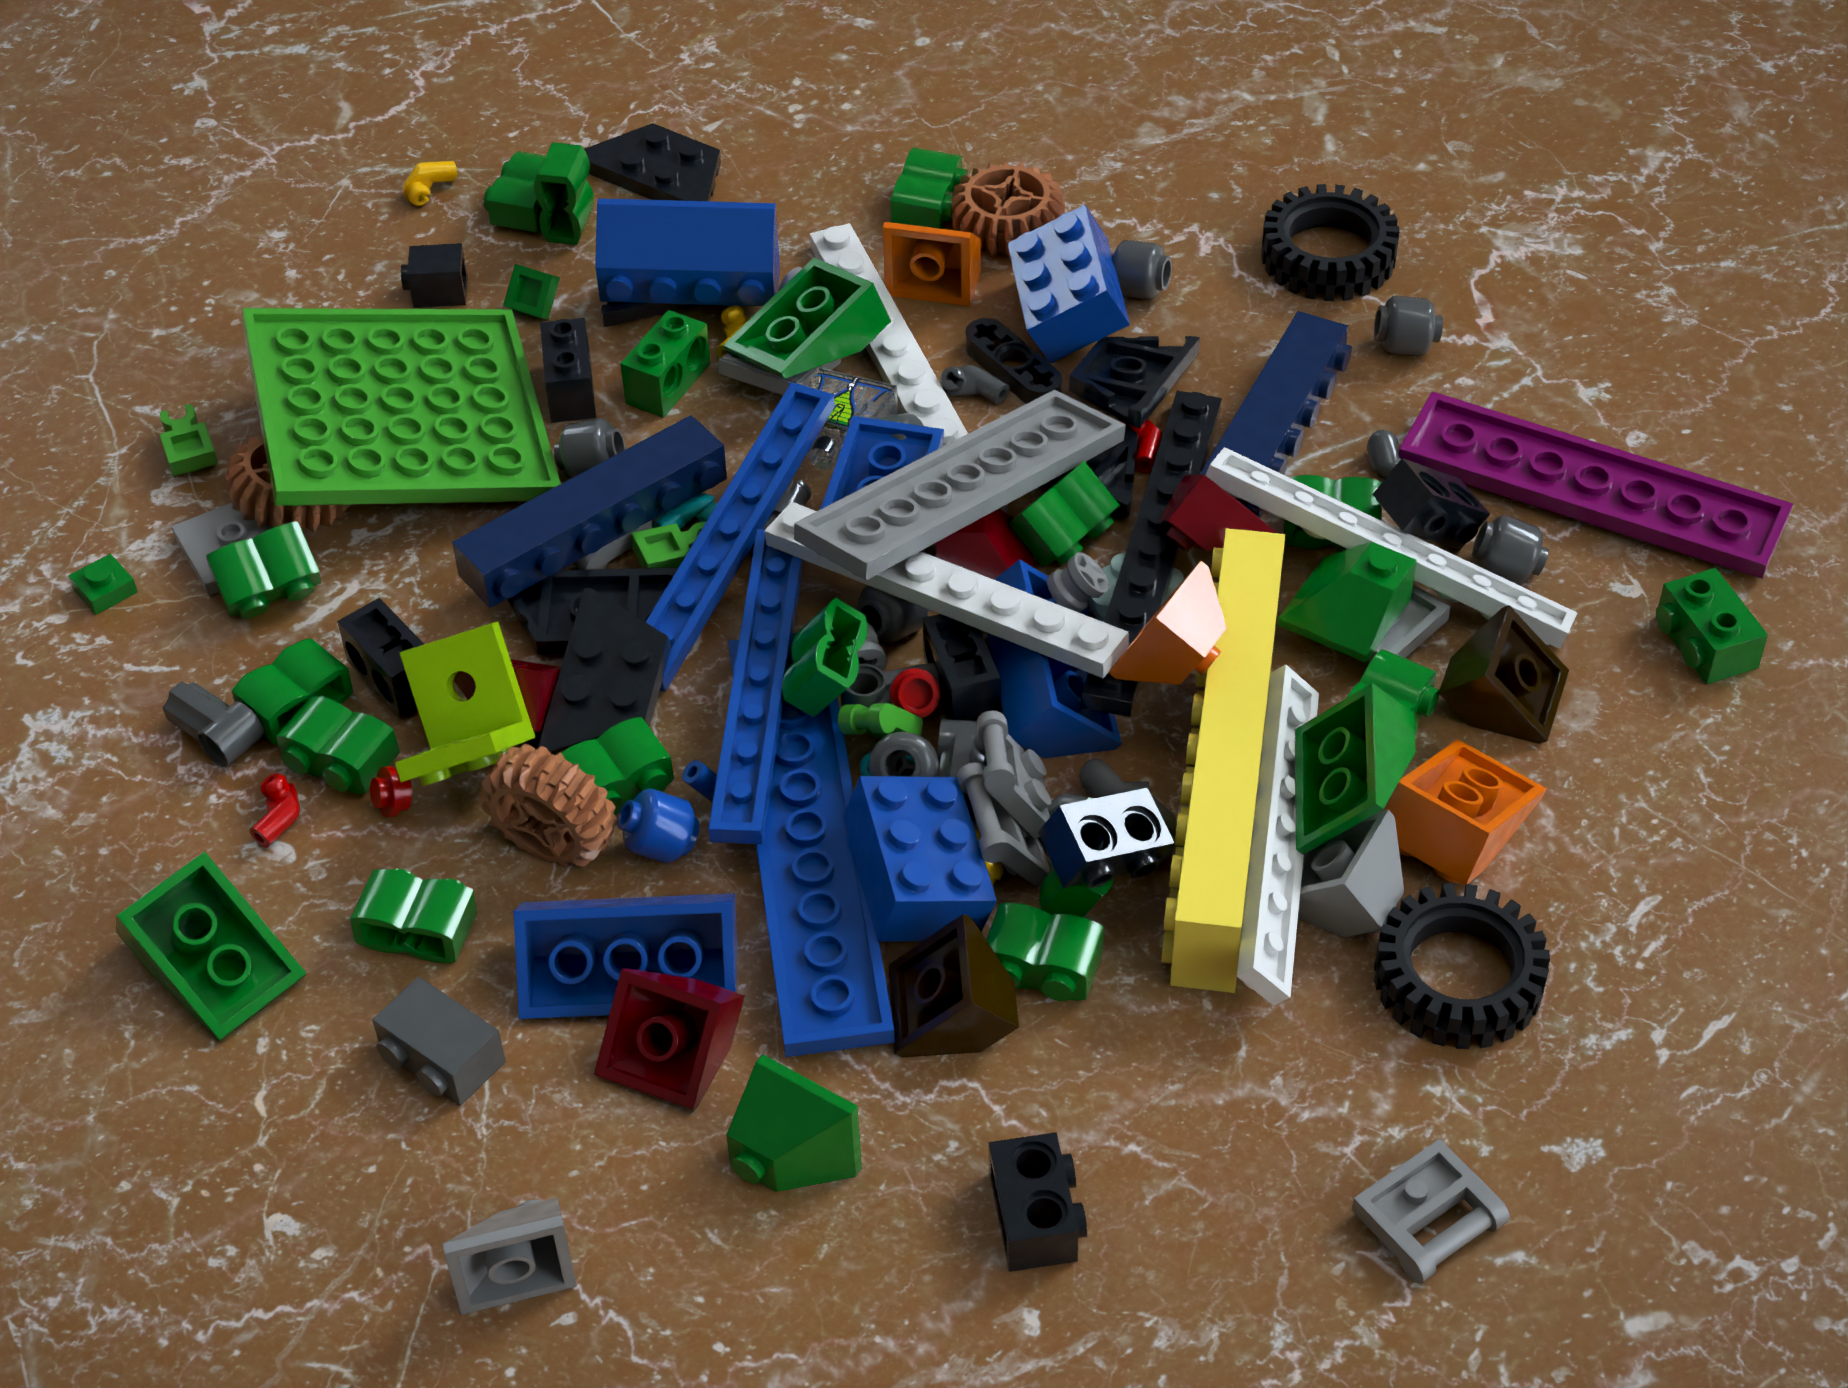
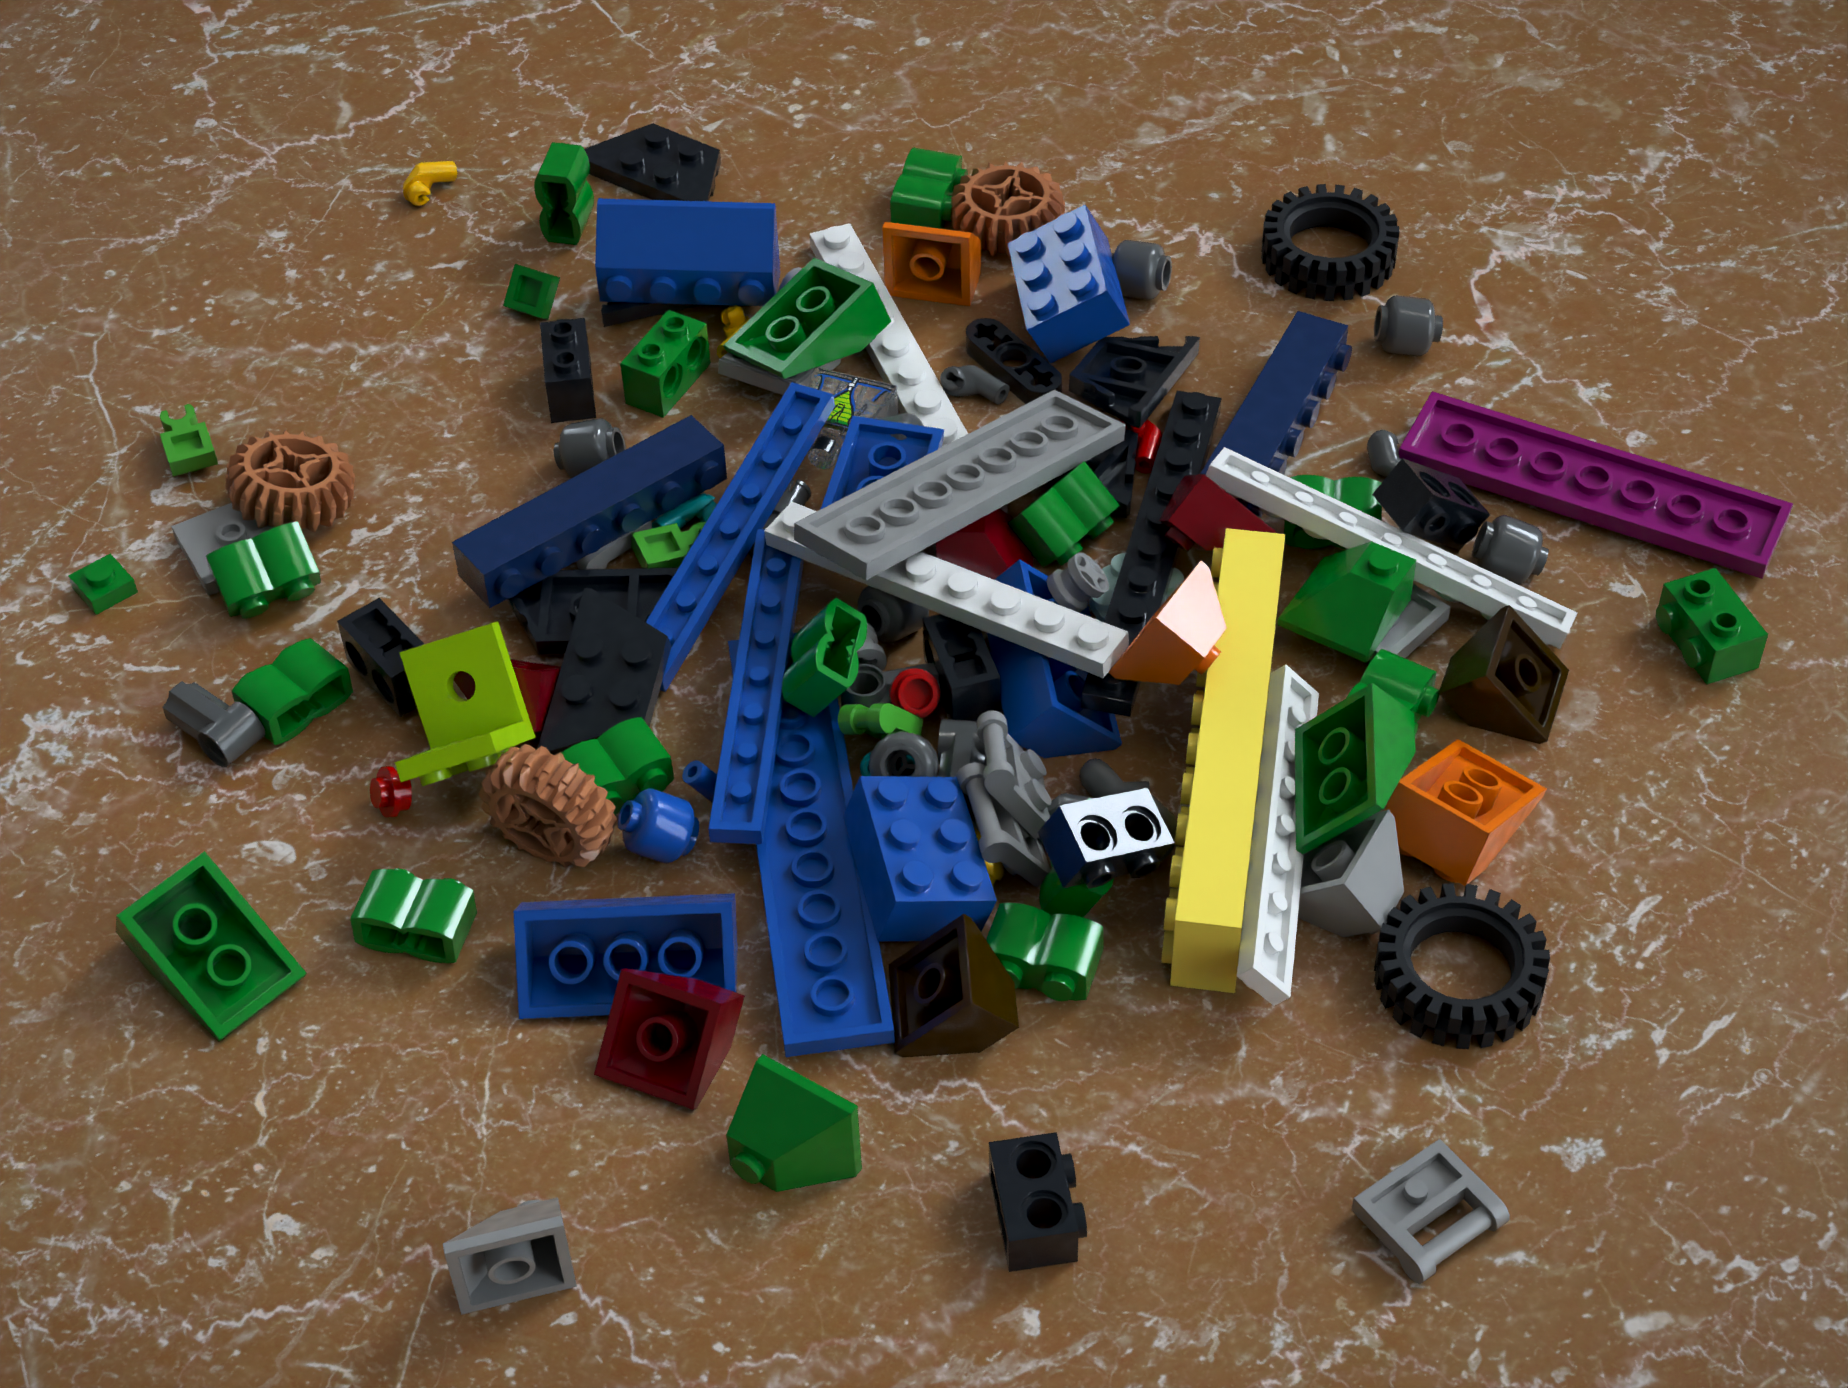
bright green plate [242,308,561,506] -> none
red arm [249,773,300,848] -> none
green brick [276,696,400,794] -> none
dark grey brick [372,976,506,1106] -> none
black brick [401,243,468,308] -> none
green brick [484,151,546,233] -> none

